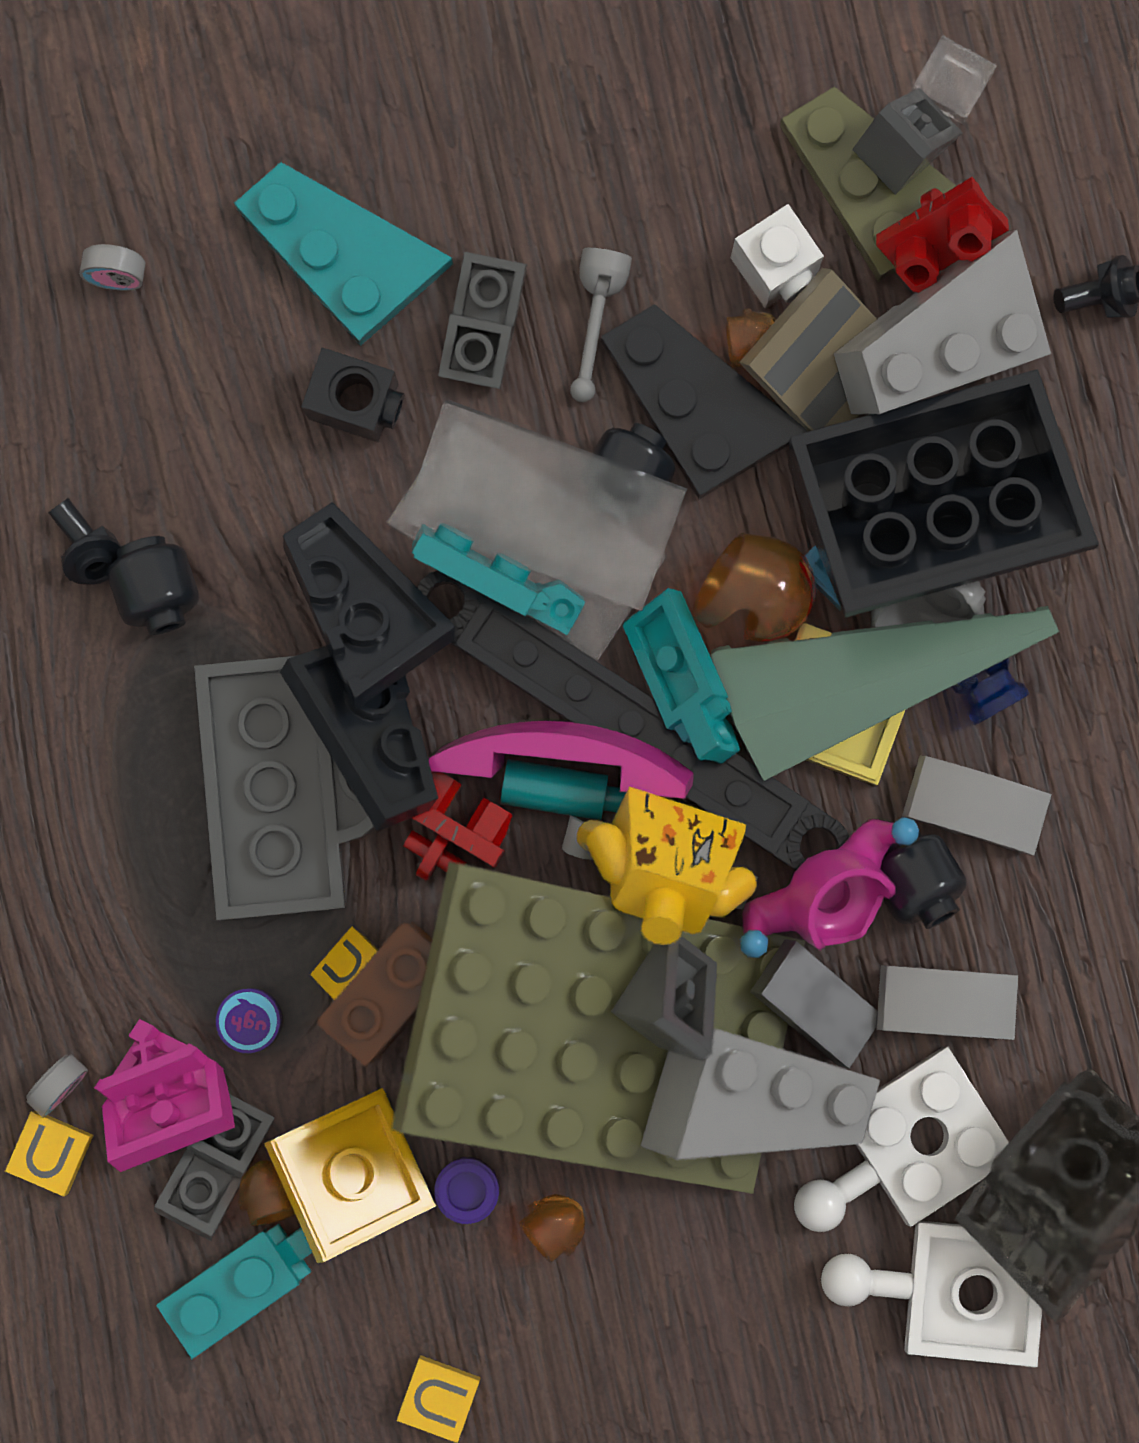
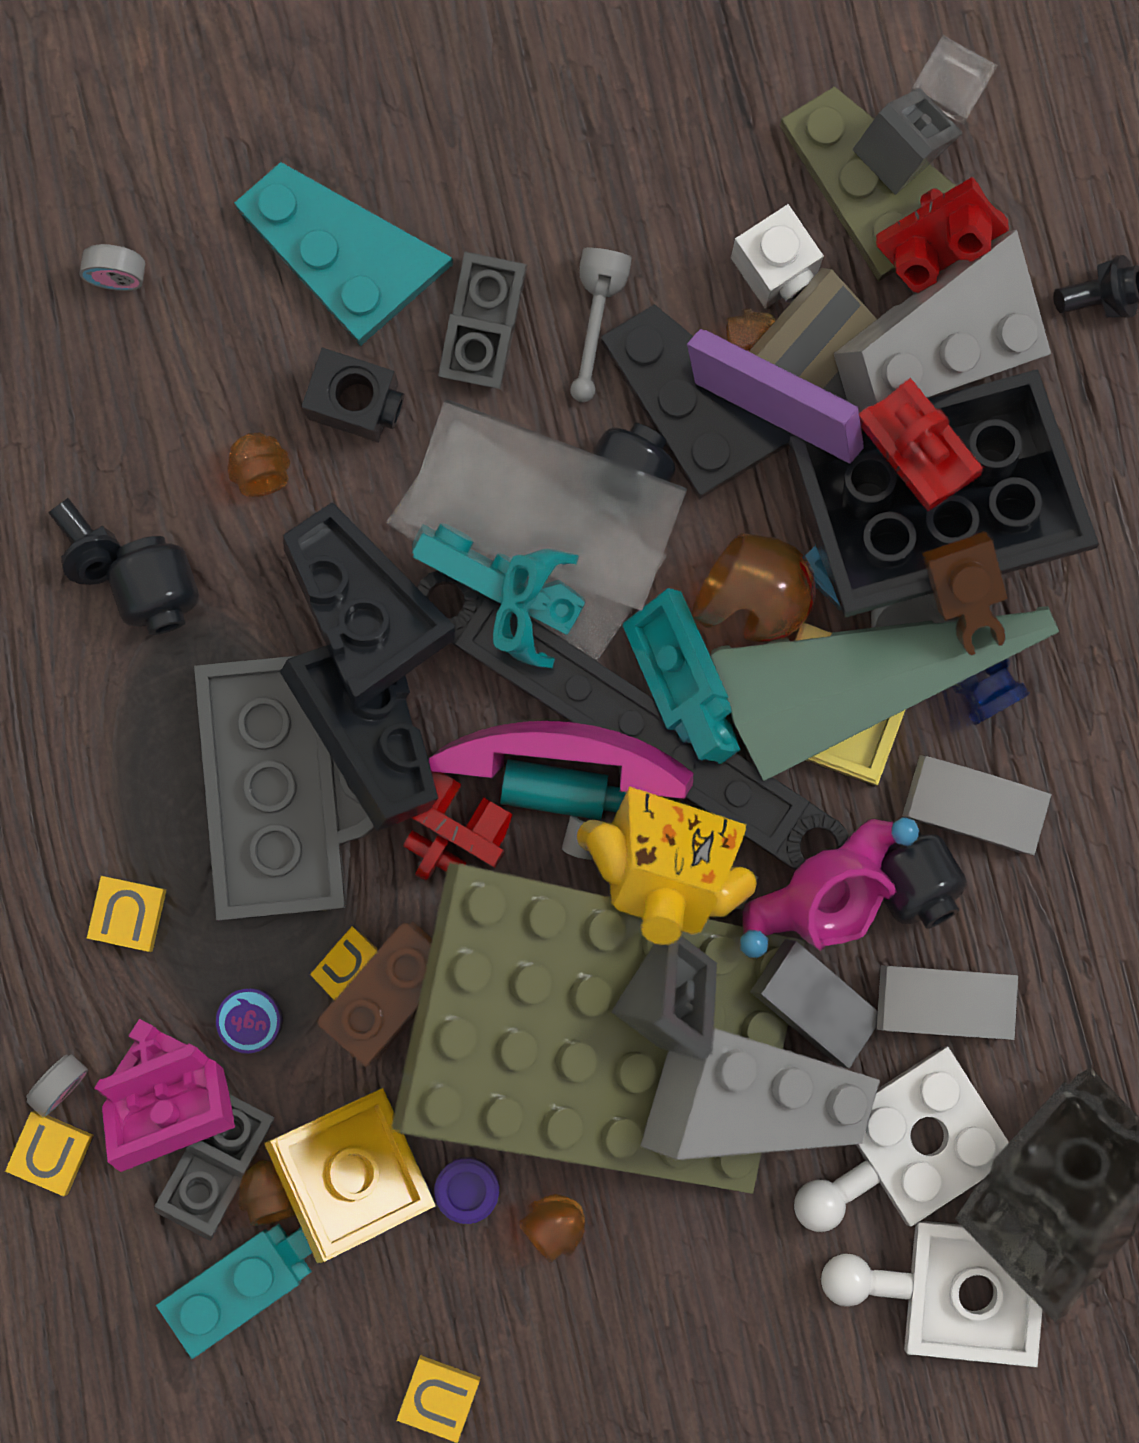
none -> yellow tile [87,876,167,952]
none -> clear orange plate [227,432,290,497]
none -> teal cap [493,548,579,668]
none -> medium lavender tile [687,329,863,464]
none -> red hips [859,378,983,511]
none -> reddish brown plate [922,532,1008,656]

